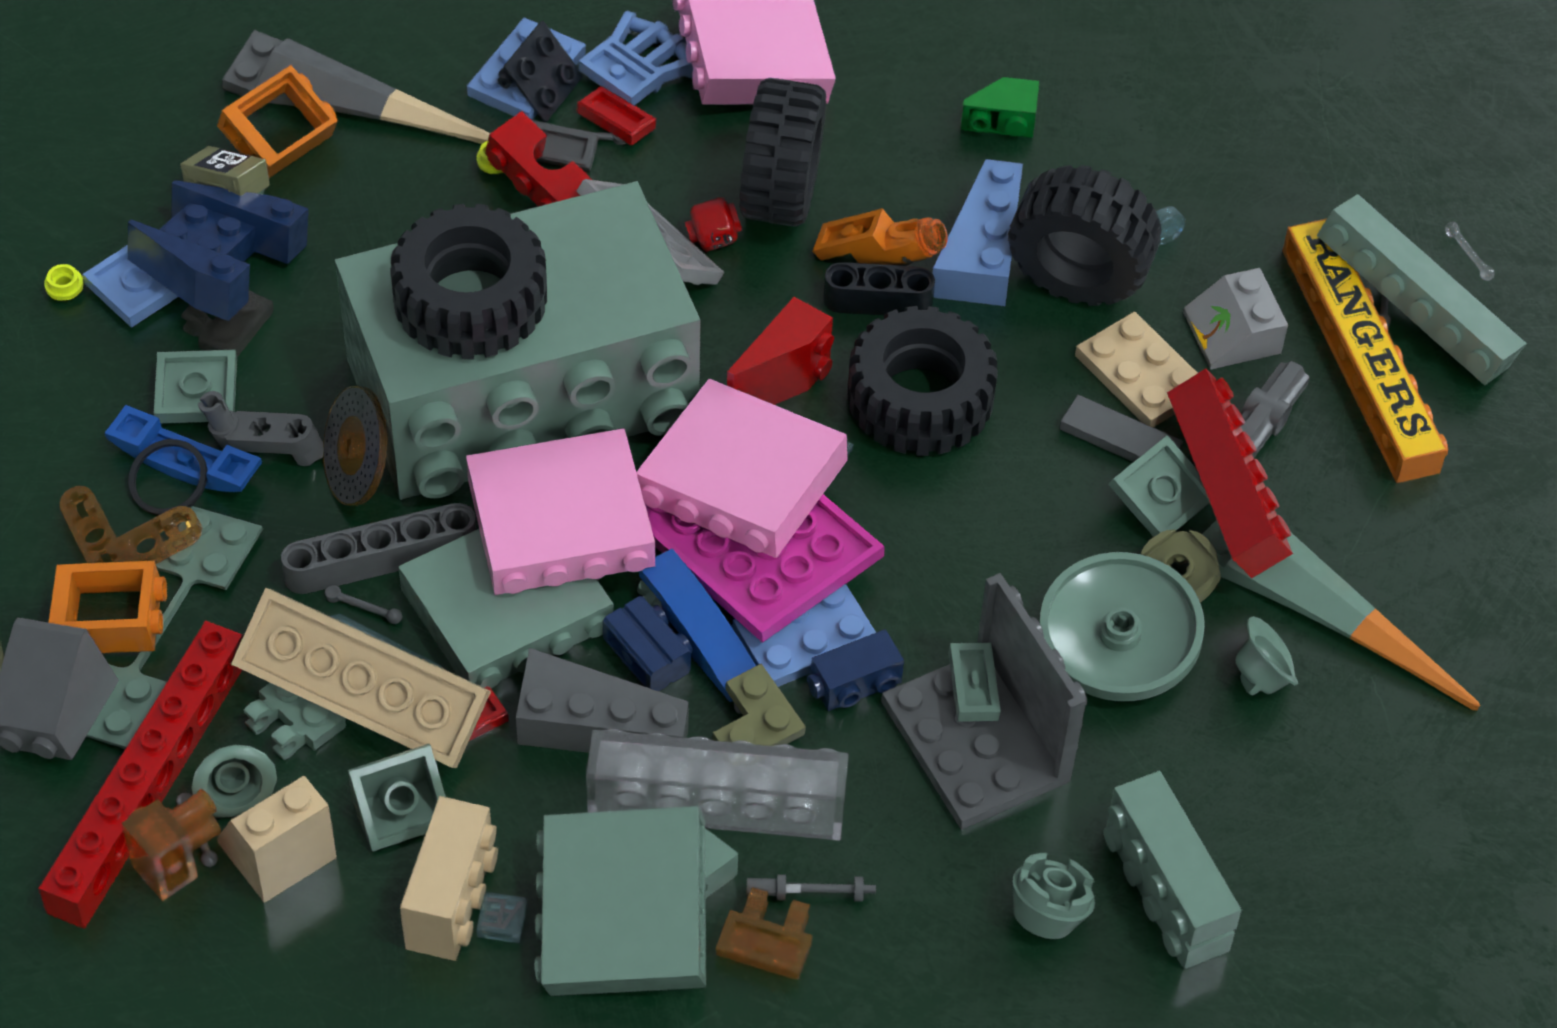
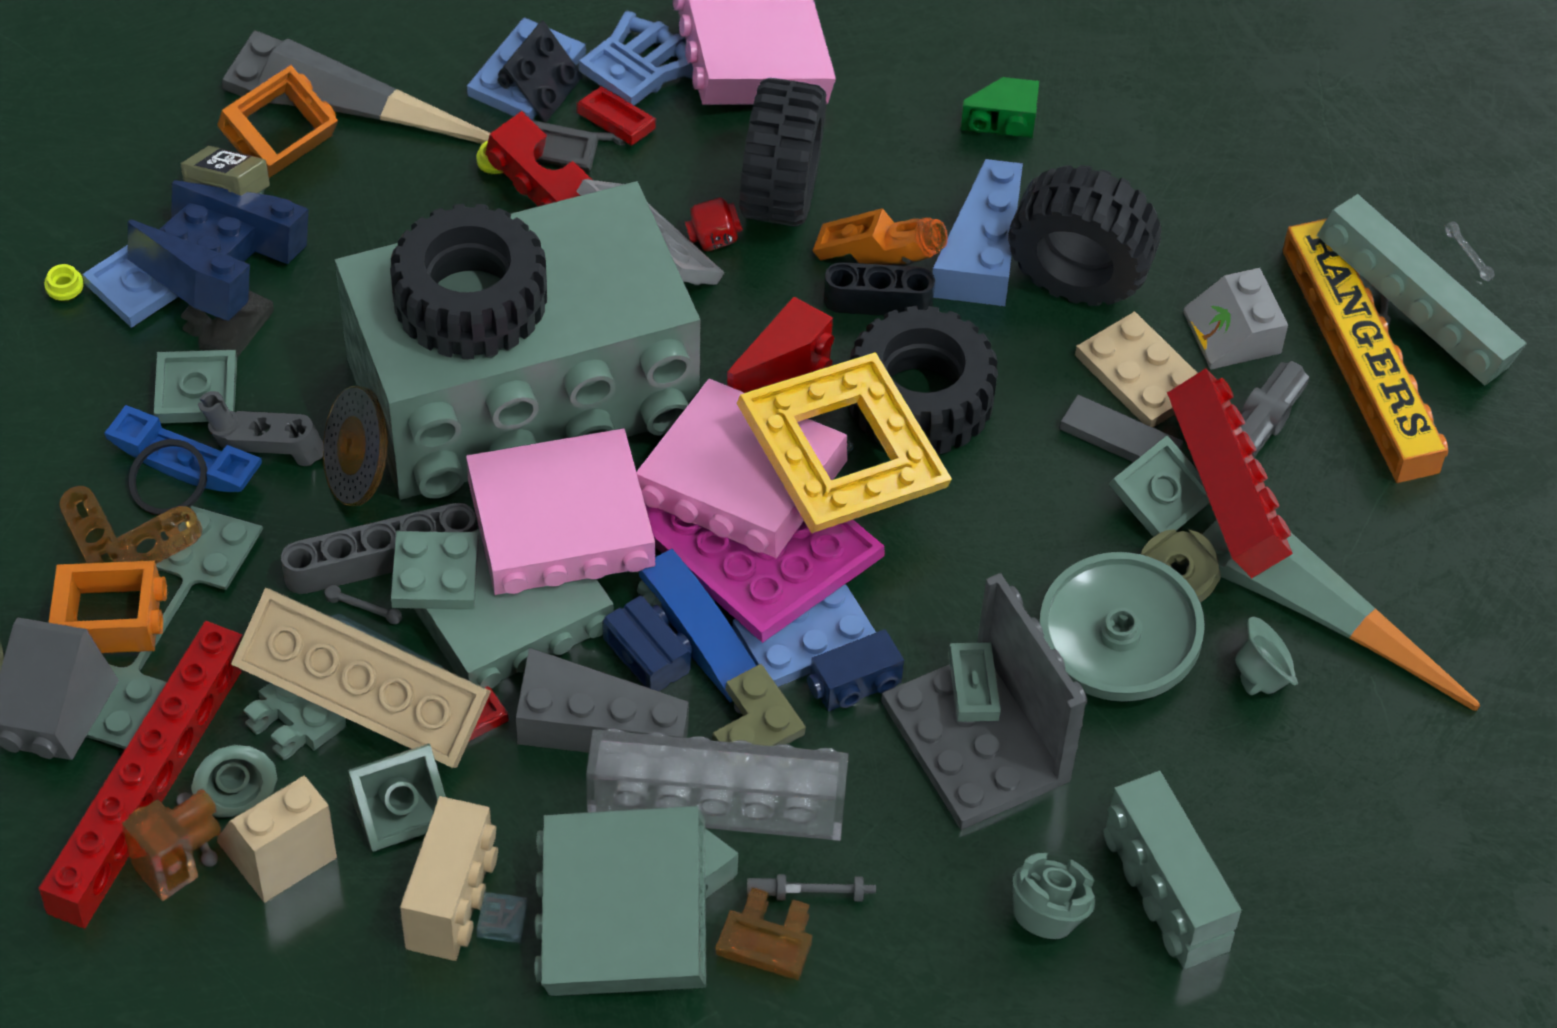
clear light blue tile [1156,206,1186,244] -> none
none -> sand green plate [391,531,479,609]
none -> yellow plate [736,352,952,533]

